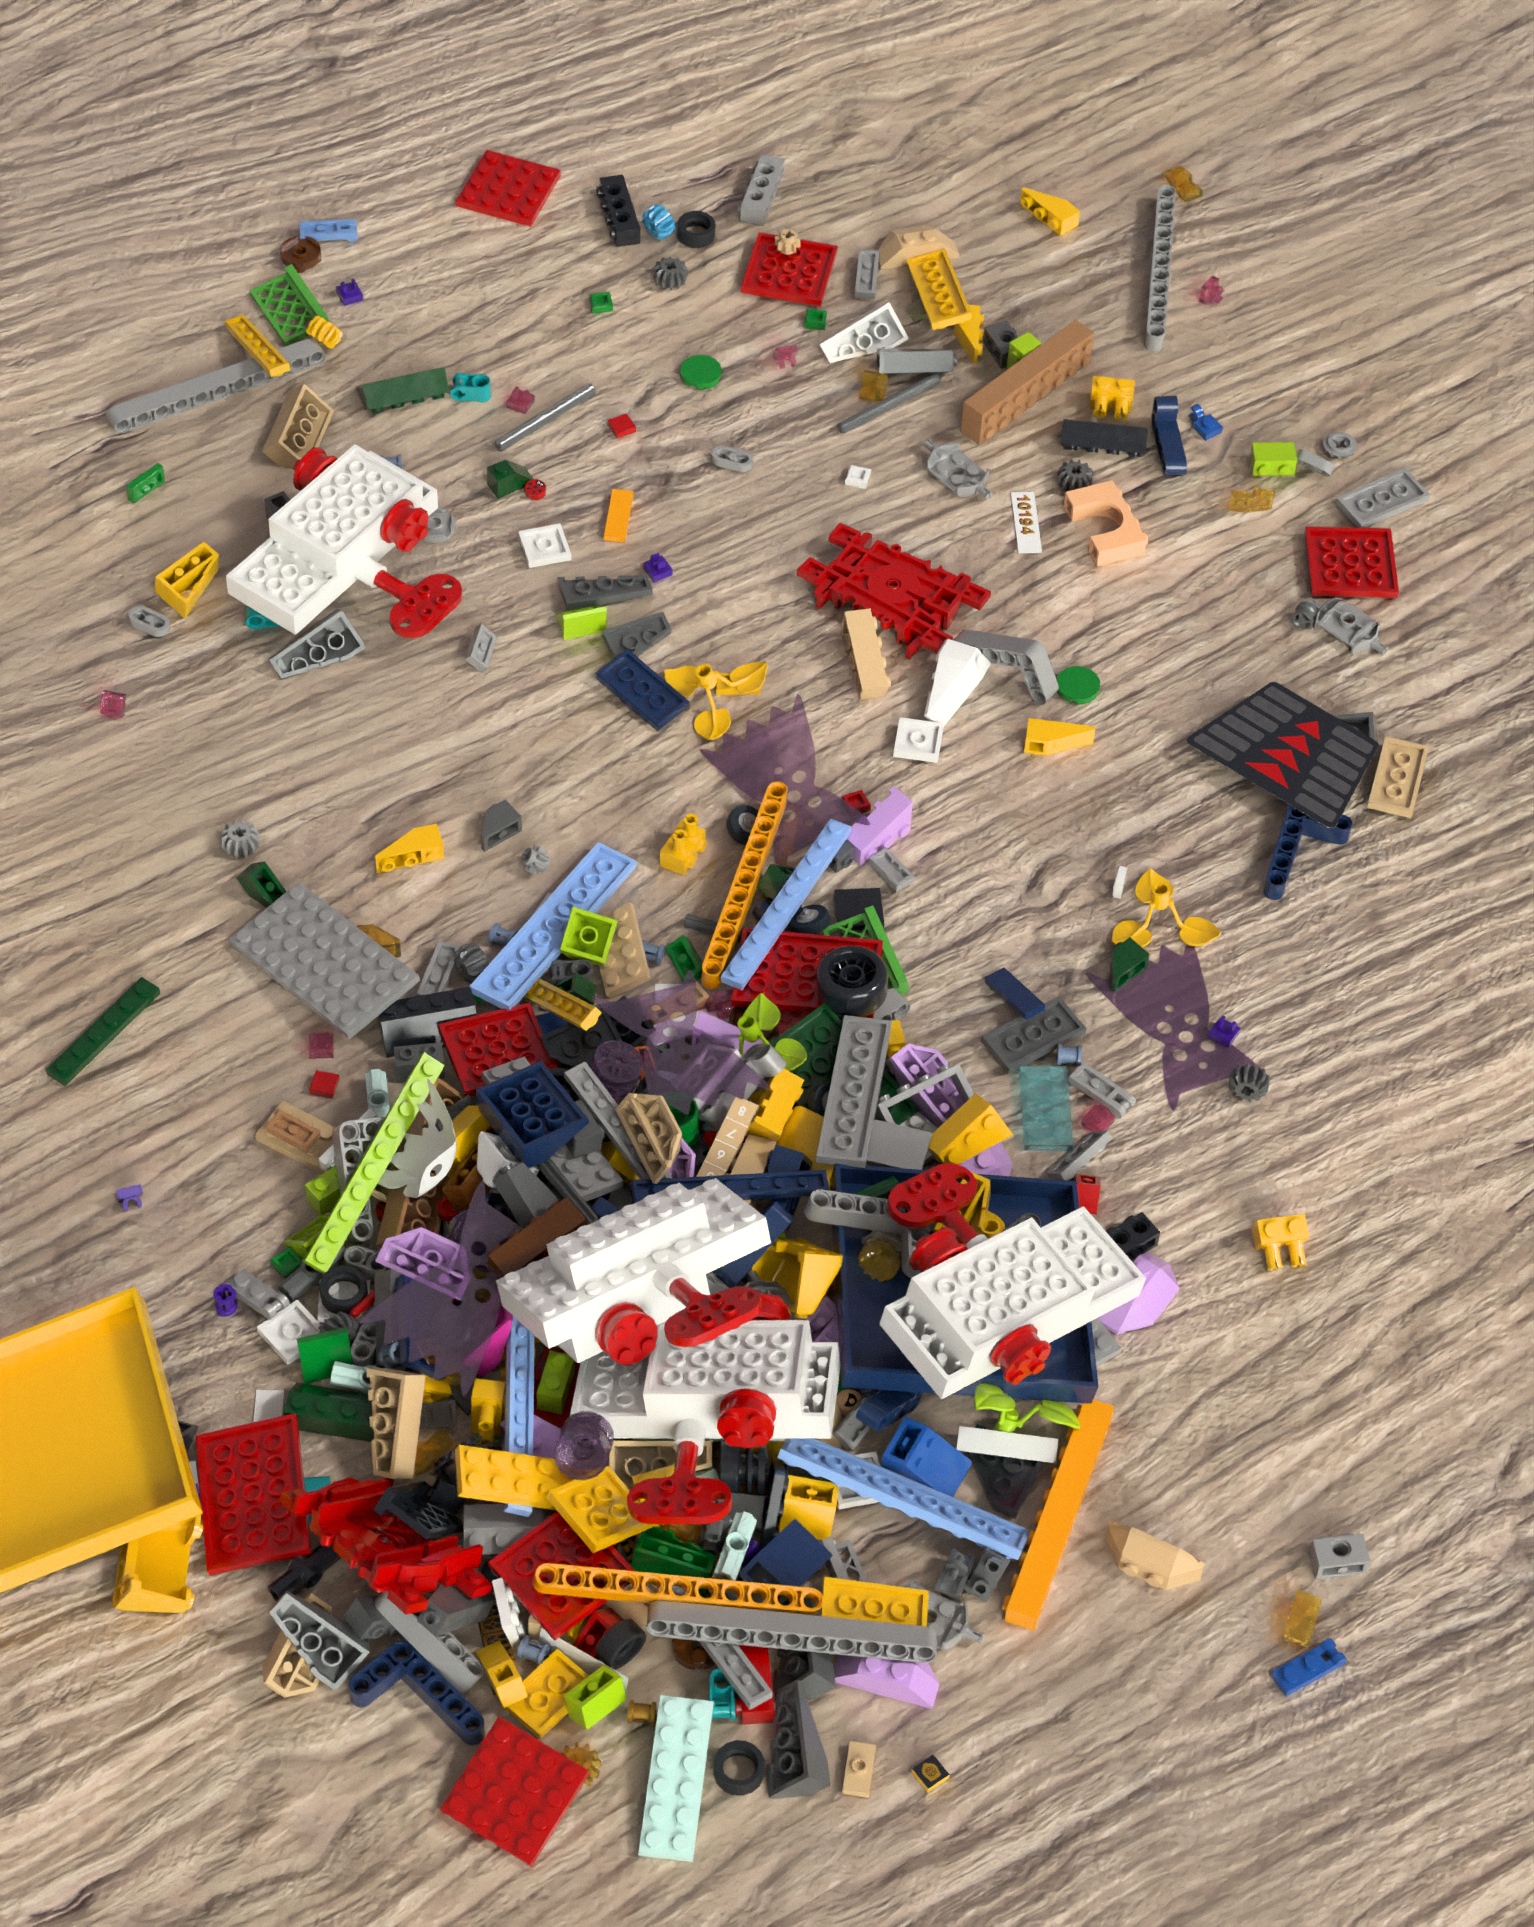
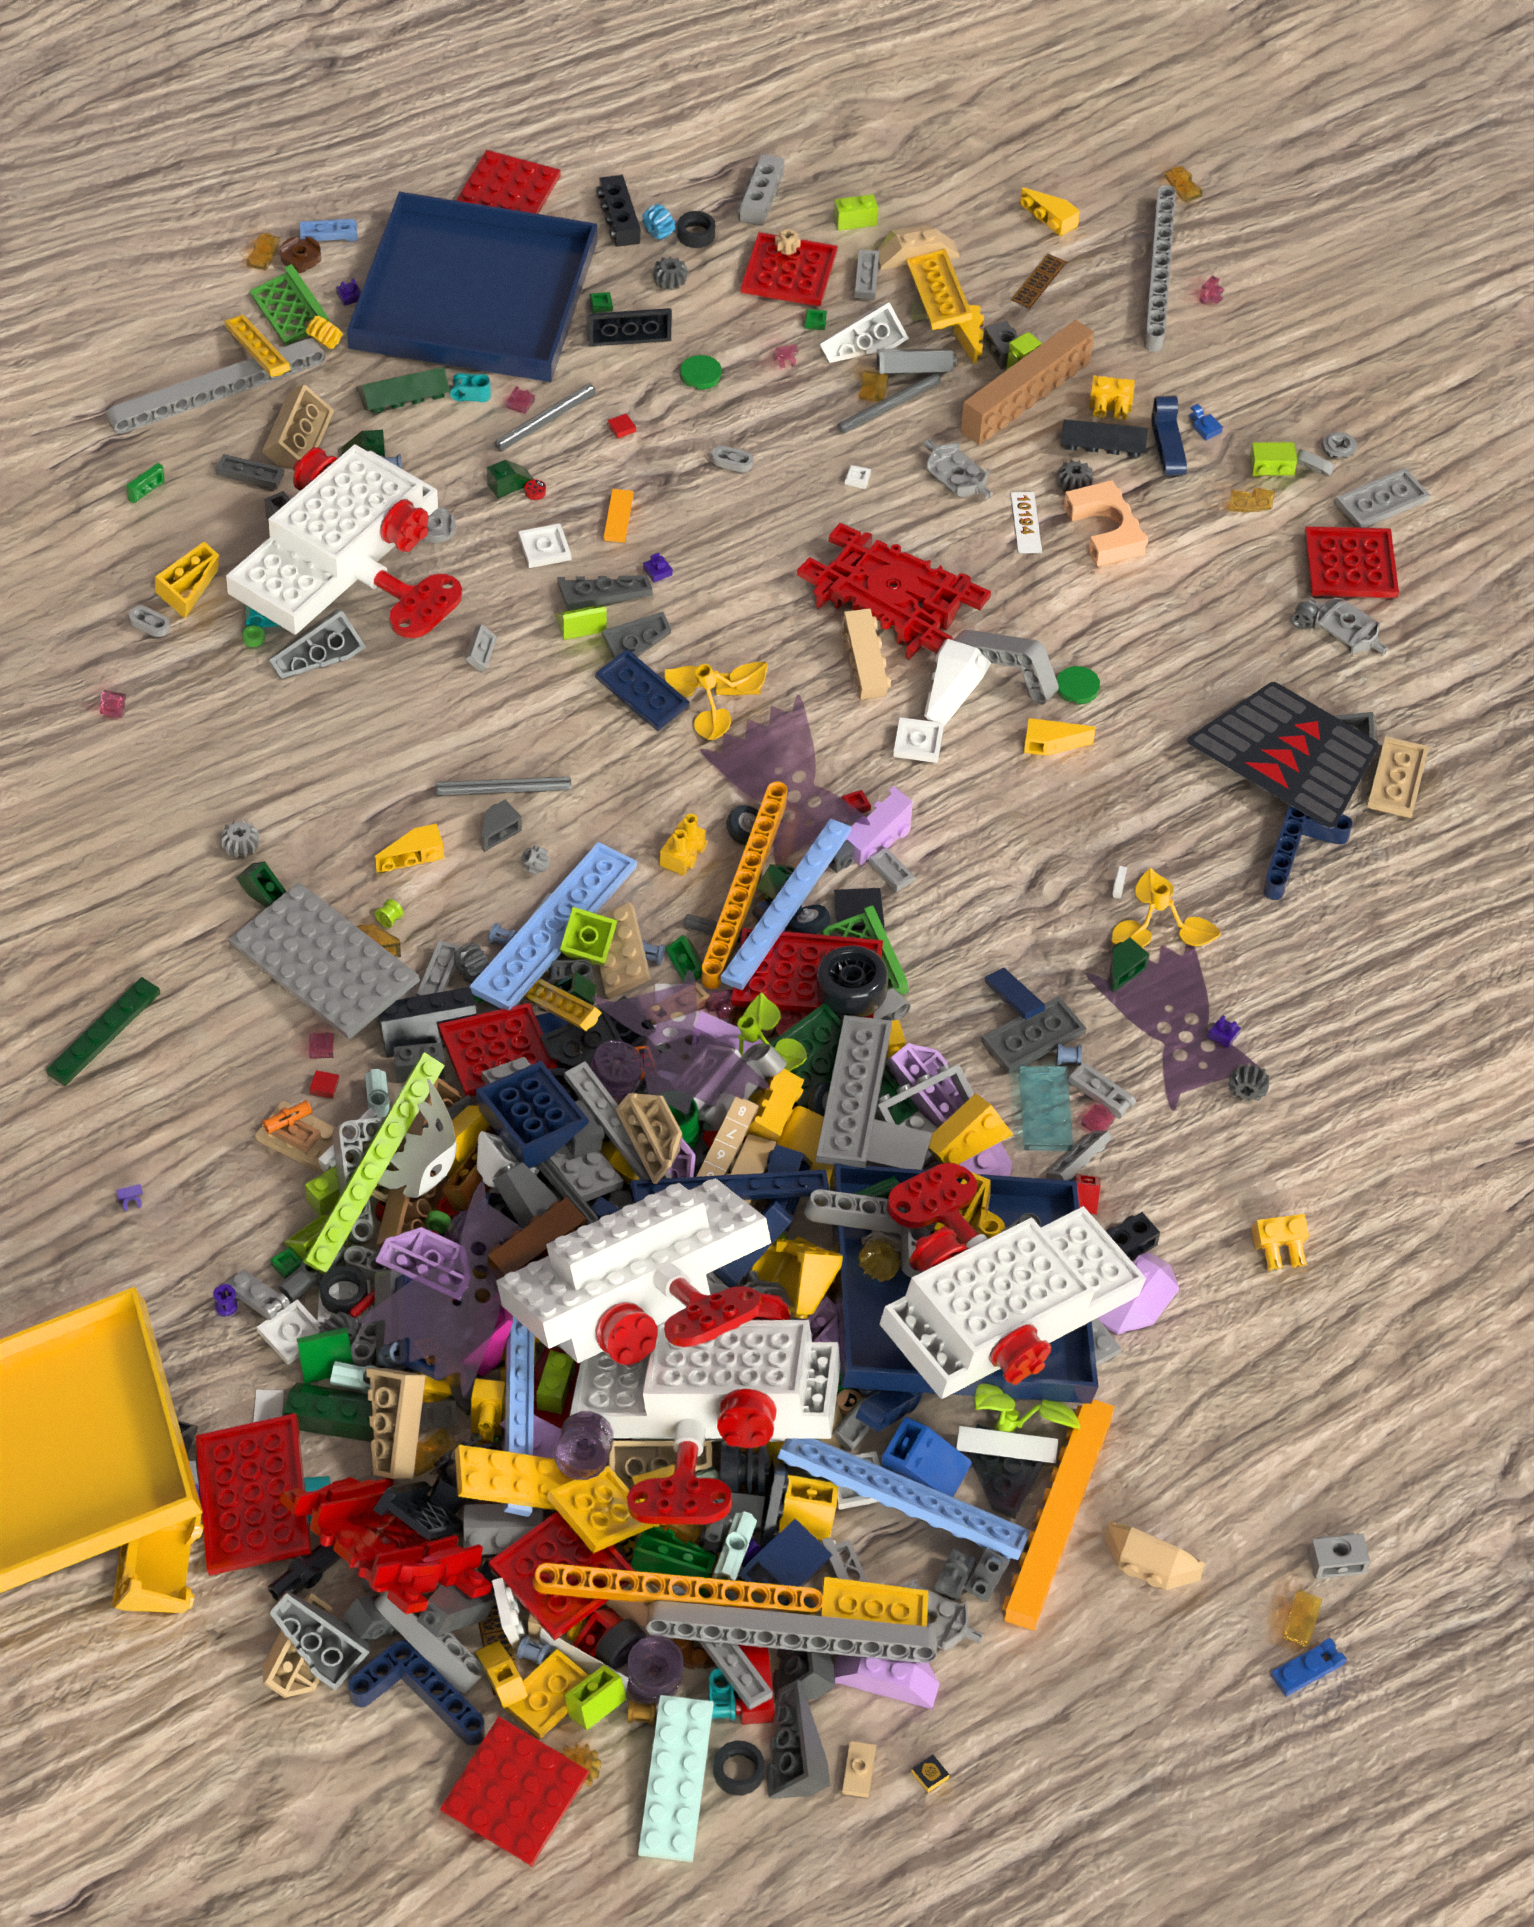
none -> dark grey plate [216,454,284,489]
none -> bright green tile [242,626,265,647]
none -> clear yellow slope [247,233,280,270]
none -> orange pin [262,1100,313,1134]
none -> dark green slope [341,429,385,457]
none -> dark blue brick [347,191,597,382]
none -> lime wheel [374,899,404,928]
none -> bright green tile [425,1211,452,1233]
none -> axle [436,776,571,795]
none -> black slope [586,308,672,347]
none -> clear purple wheel [626,1636,683,1704]
none -> lime brick [833,194,878,231]
none -> sticker [1011,254,1067,308]

